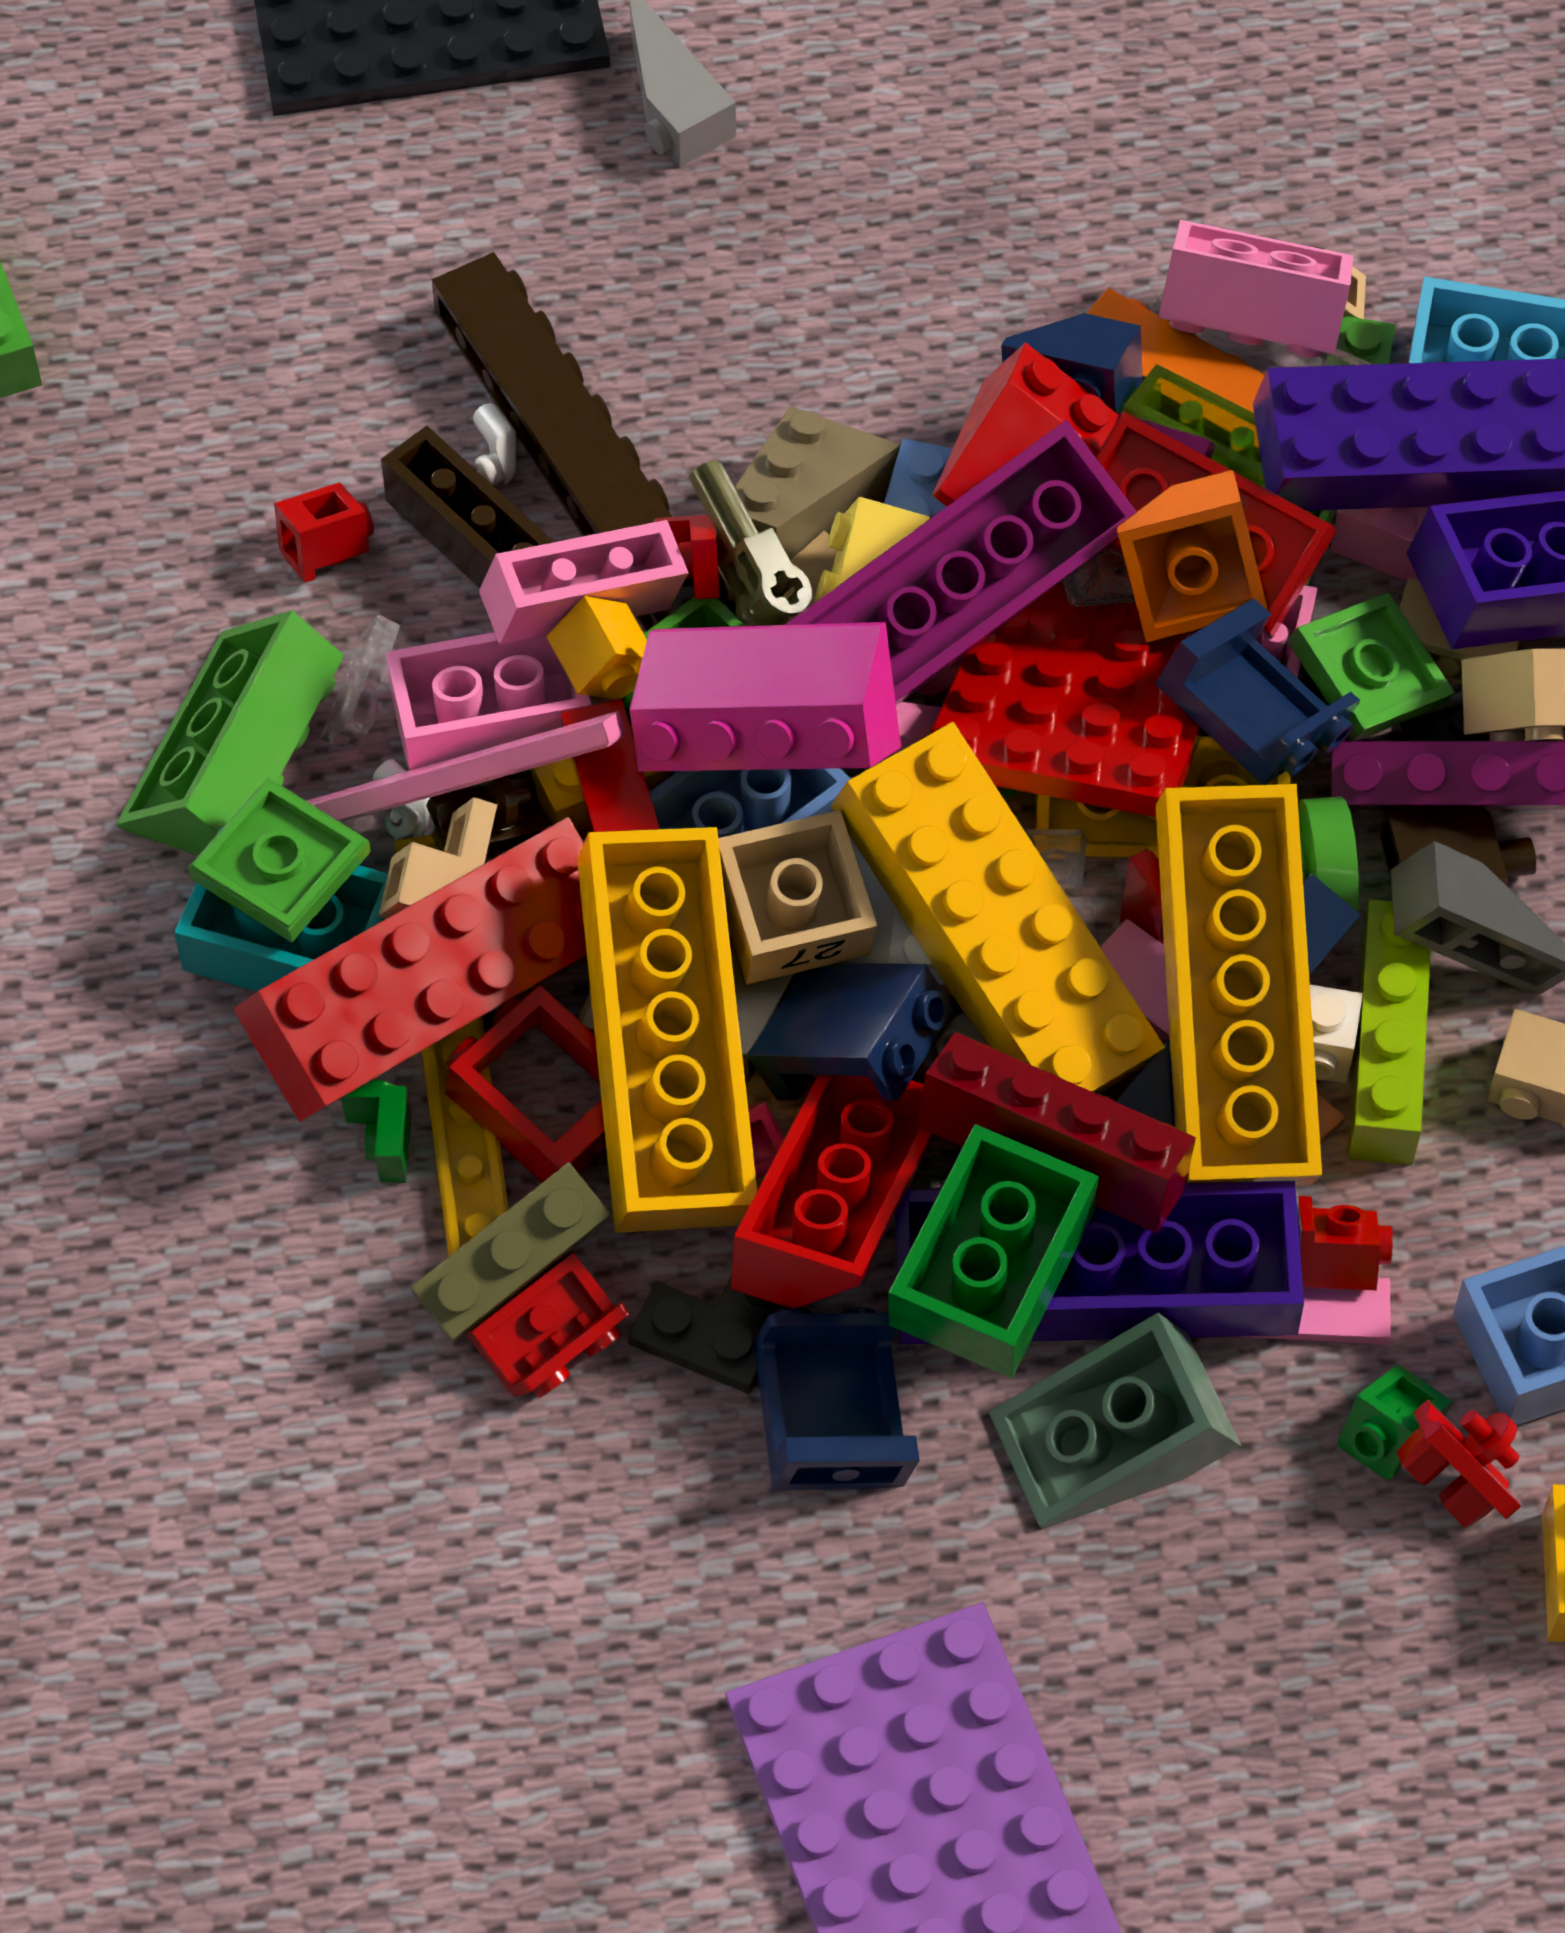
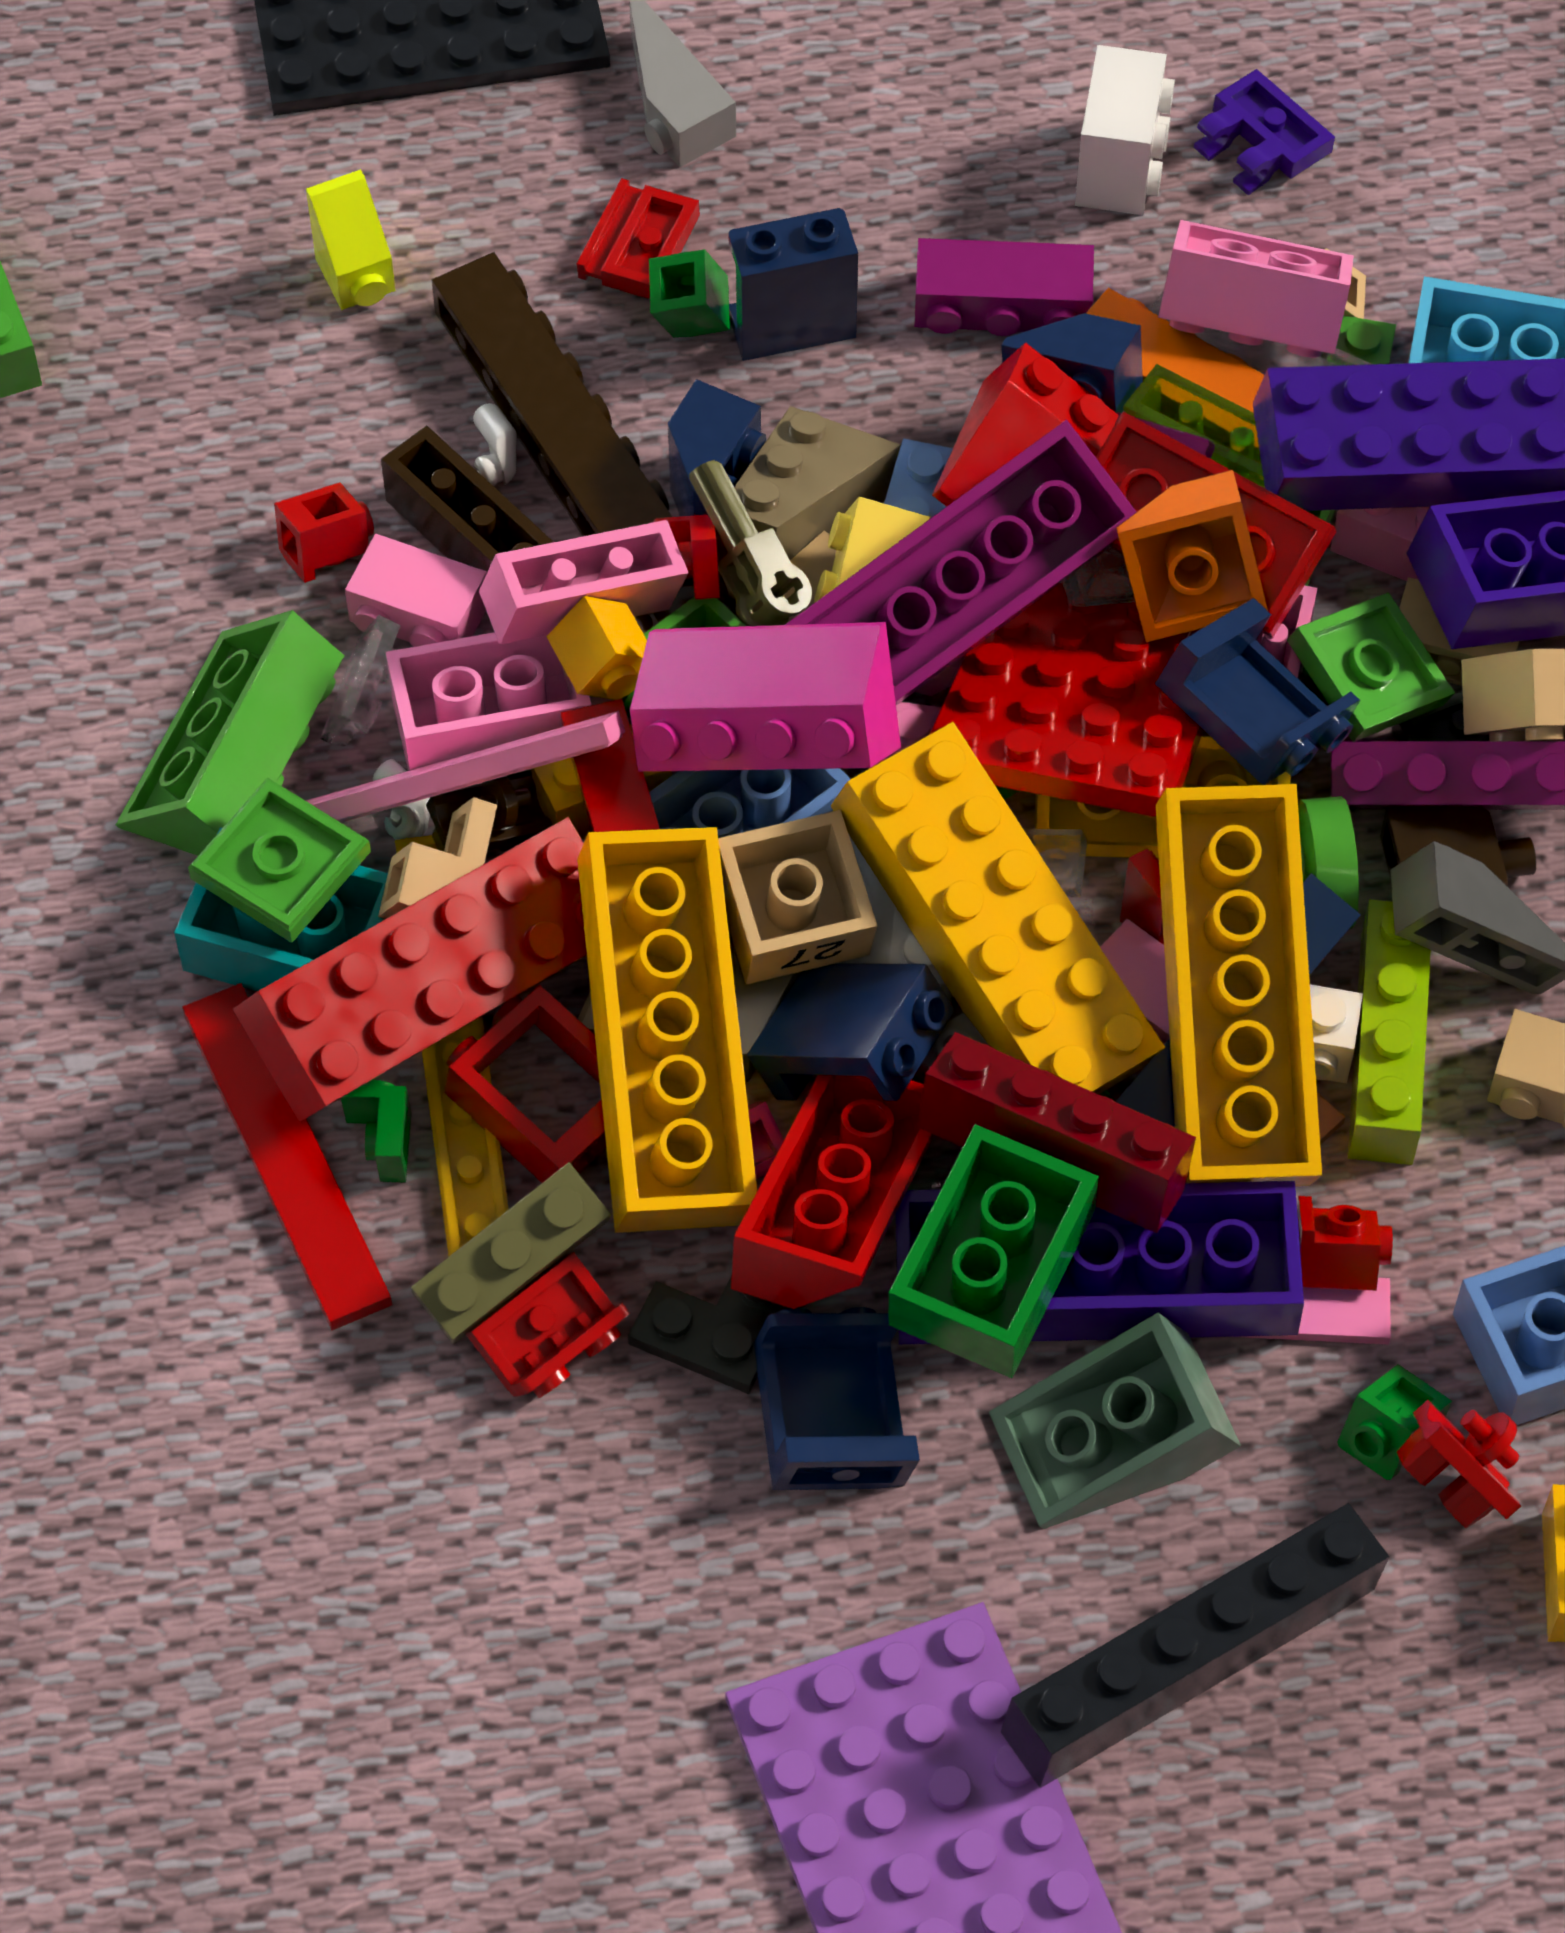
none -> red tile [182,983,393,1331]
none -> neon yellow slope [306,169,396,310]
none -> bright pink brick [345,533,487,647]
none -> red plate [576,178,700,299]
none -> green brick [649,249,730,338]
none -> dark blue slope [668,379,766,536]
none -> dark blue panel [728,208,858,361]
none -> magenta brick [914,238,1094,336]
none -> black brick [1001,1503,1390,1788]
none -> white brick [1075,45,1175,215]
none -> dark purple plate [1193,69,1335,195]

